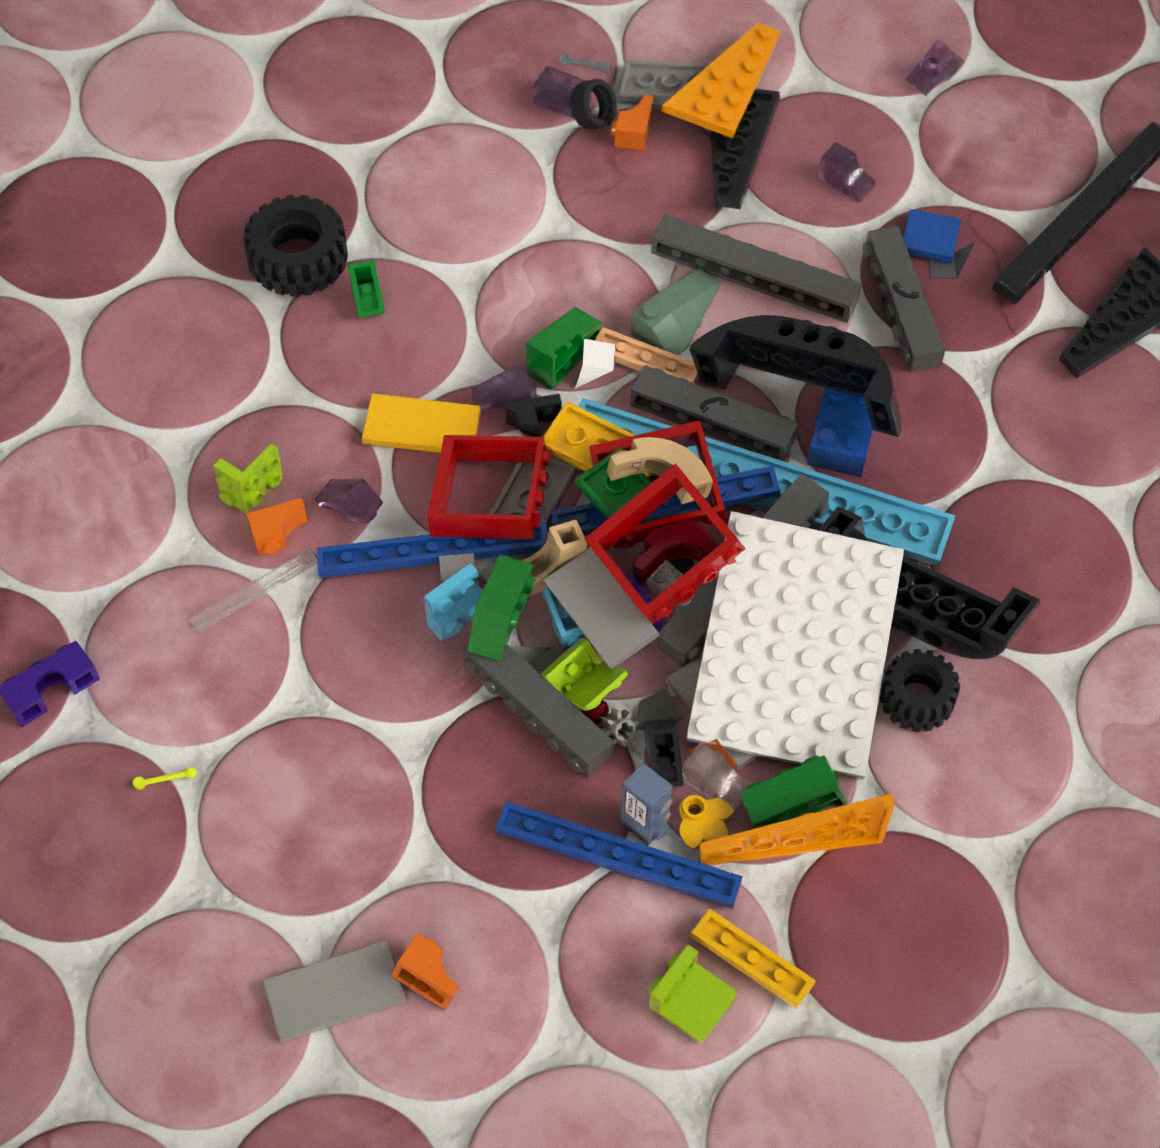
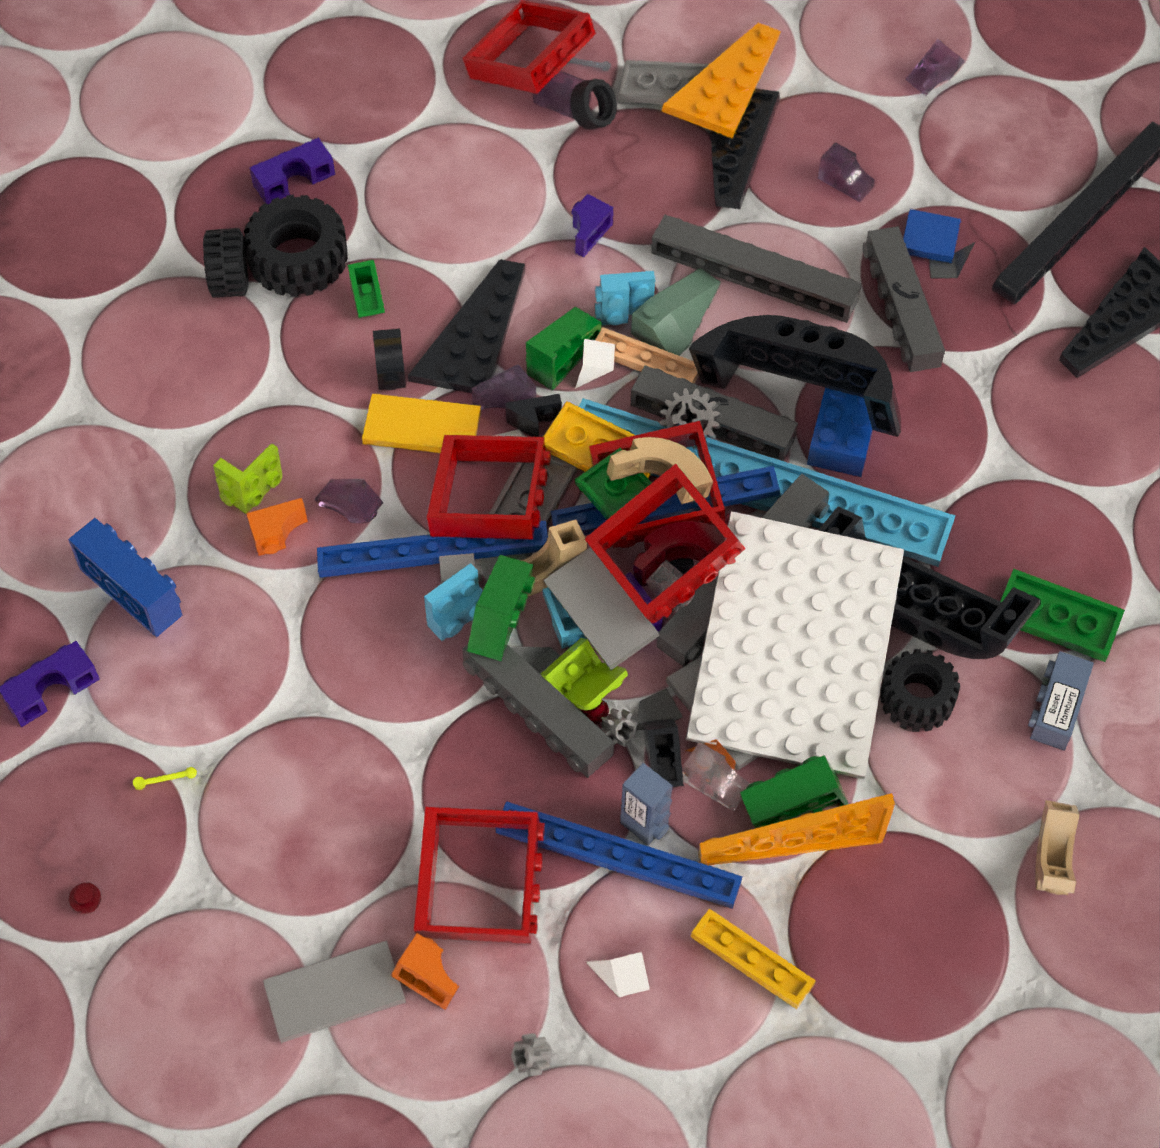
clear axle [188,549,318,633] -> none
orange arch [611,95,654,151] -> none
lime bracket [648,944,737,1042] -> none
yellow plate [679,795,734,850] -> none
none -> blue brick [68,518,183,638]
none -> dark red plate [69,882,101,914]
none -> black tyre [203,228,248,298]
none -> dark purple arch [250,137,335,205]
none -> black arch [373,328,406,390]
none -> black wing [408,259,525,396]
none -> red window [414,807,545,944]
none -> red window [462,0,596,94]
none -> light grey gear [511,1033,552,1077]
none -> dark purple arch [571,194,614,258]
none -> white sticker [586,952,650,997]
none -> medium azure plate [595,271,655,325]
none -> light grey gear [660,388,721,450]
none -> green plate [1000,568,1125,662]
none -> sand blue brick [1028,651,1094,751]
none -> tan arch [1035,800,1080,895]

